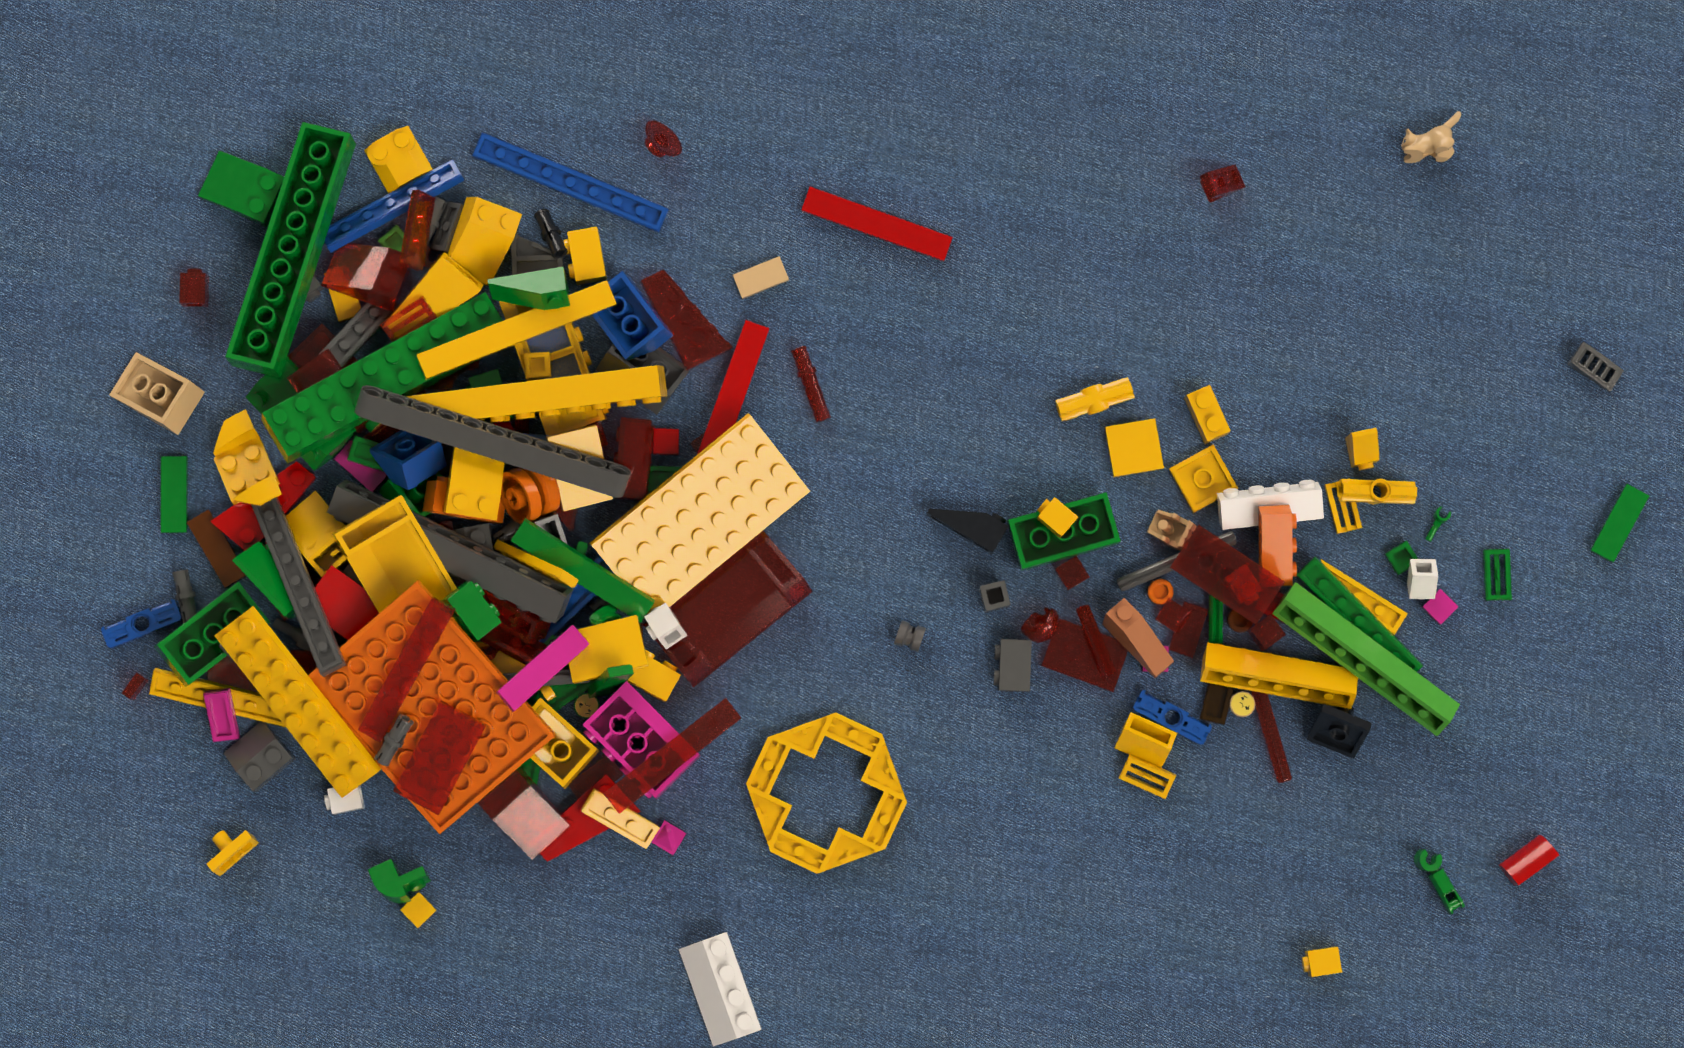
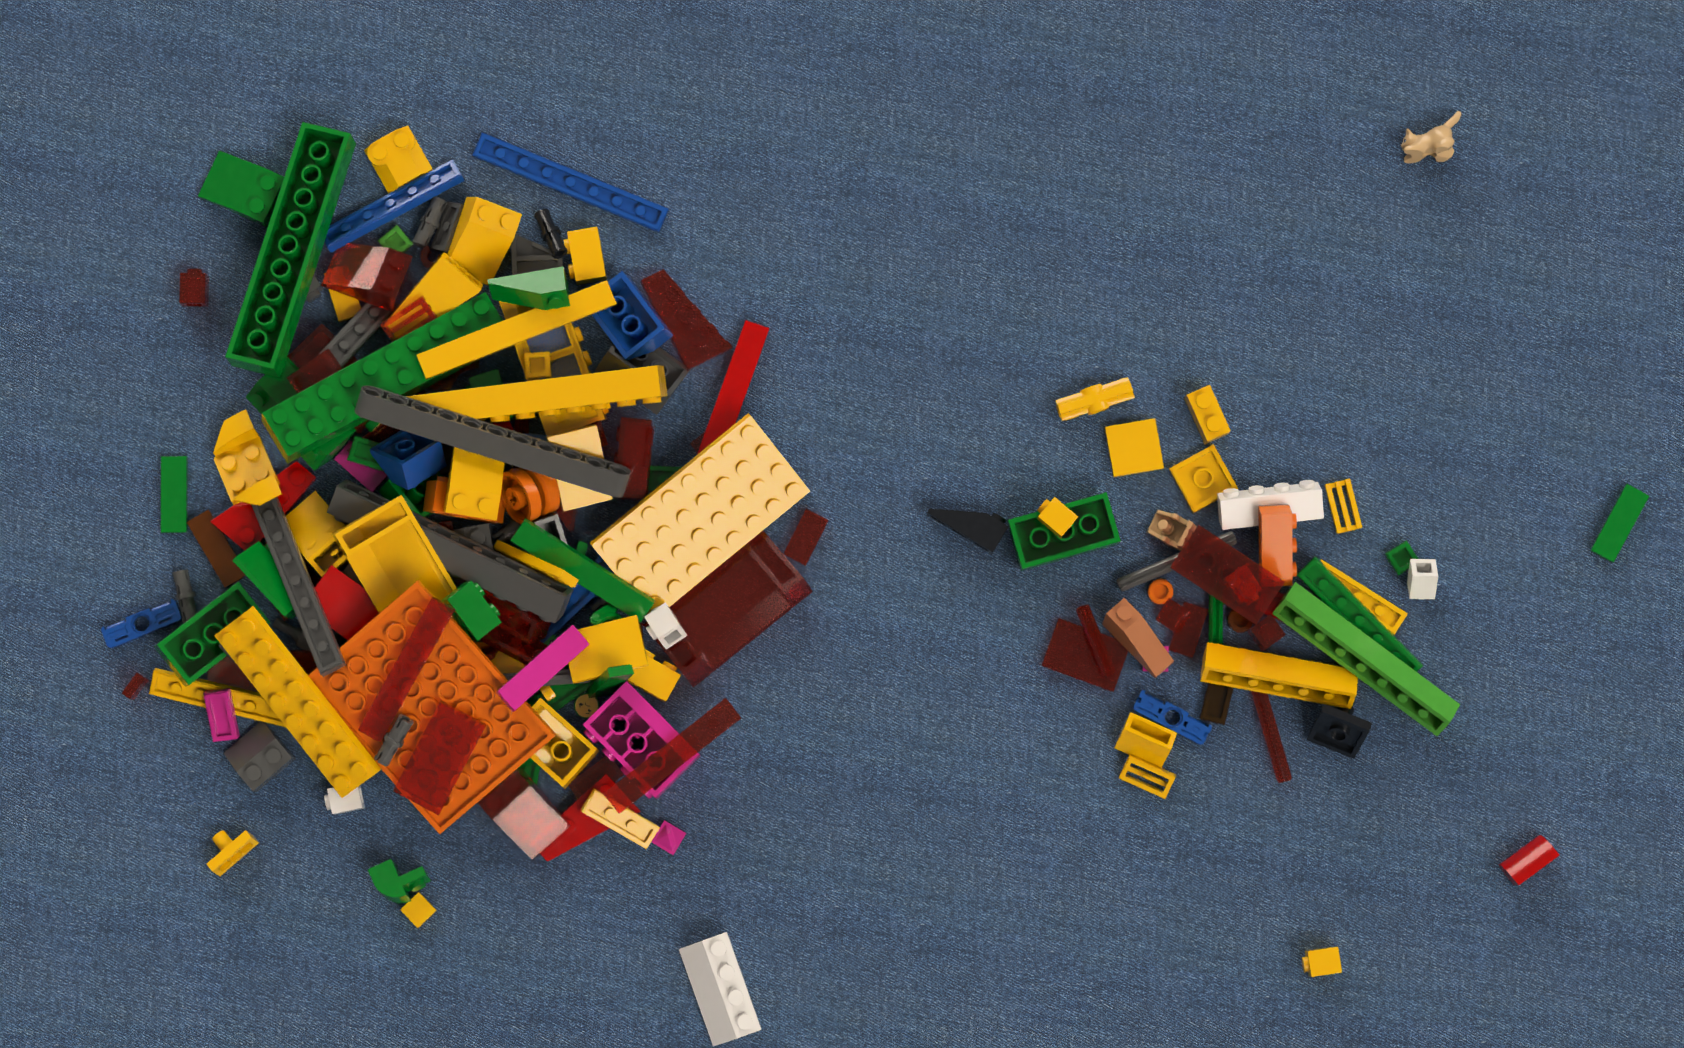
tan slope [109,352,205,435] -> none
clear red tile [399,190,435,271] -> none
clear red piece [645,120,682,158] -> none
red tile [653,428,679,455] -> none
tan tile [733,256,789,299] -> none
yellow plate [746,712,907,874] -> none
clear red pin [791,346,831,423] -> none
red tile [801,187,953,262] -> none
flat silver wheel [894,620,926,652] -> none
dark grey brick [978,580,1011,613] -> none
dark grey brick [994,639,1032,693] -> none
clear red hair [1020,607,1060,643] -> none
clear red tile [1055,556,1090,591] -> none
clear red slope [1200,164,1246,202] -> none
light yellow tile [1229,691,1256,717] -> none
yellow piece [1337,479,1417,505] -> none
yellow slope [1345,428,1380,471] -> none
green piece [1414,849,1465,915] -> none
dark pink tile [1422,589,1458,625] -> none
green hand [1425,506,1451,542] -> none
green tile [1483,549,1512,601] -> none
dark grey slope [1567,342,1624,392] -> none
none -> clear red tile [783,509,829,566]

